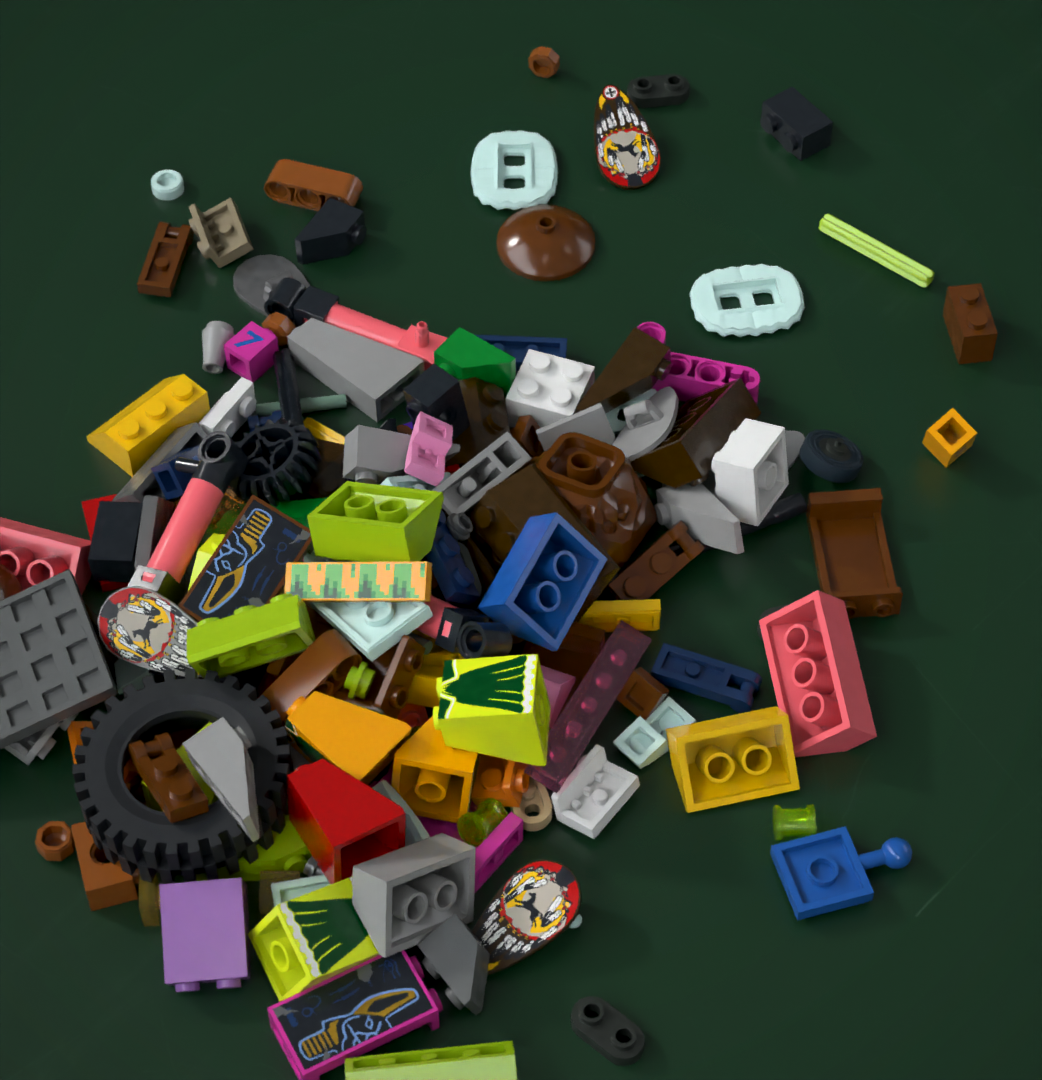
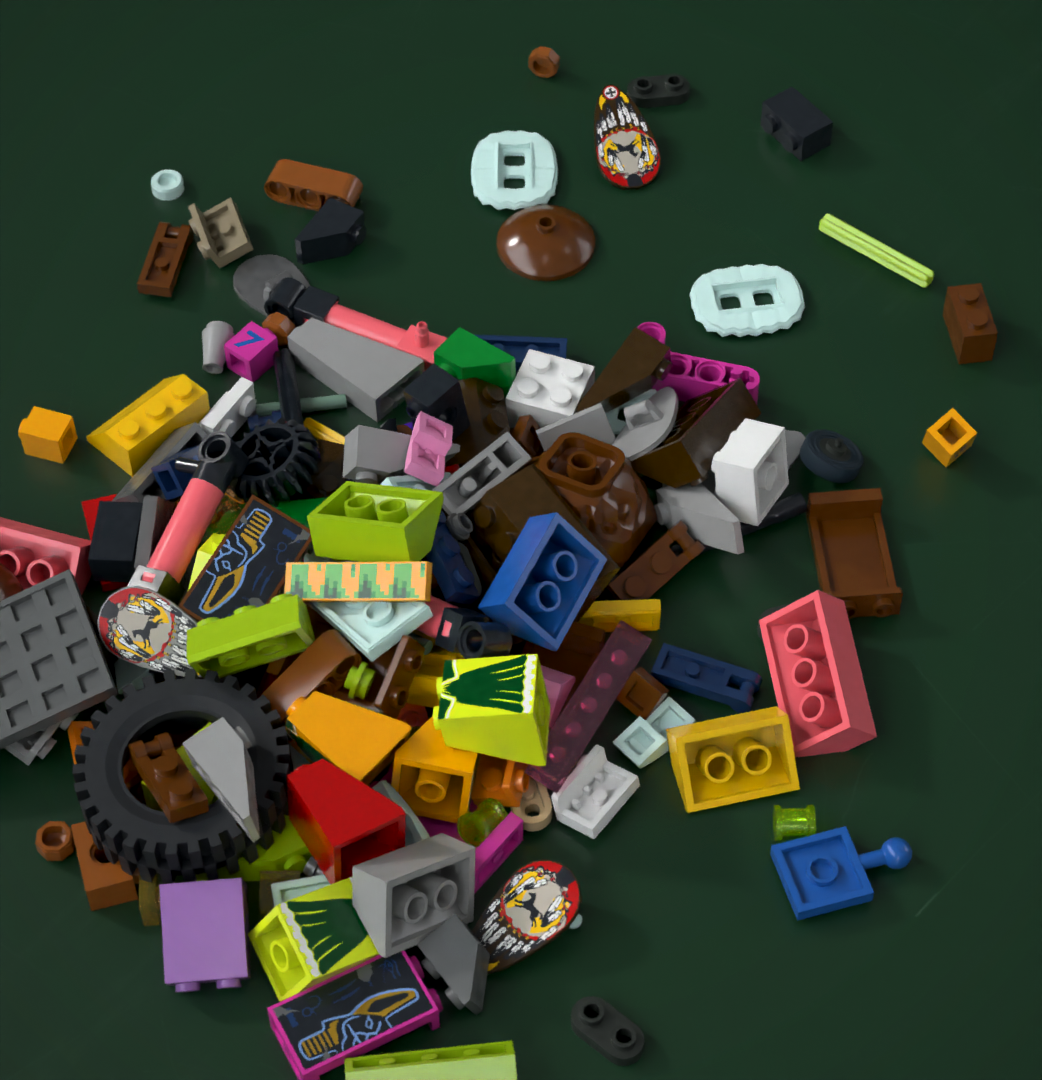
none -> light orange brick [18,406,78,464]

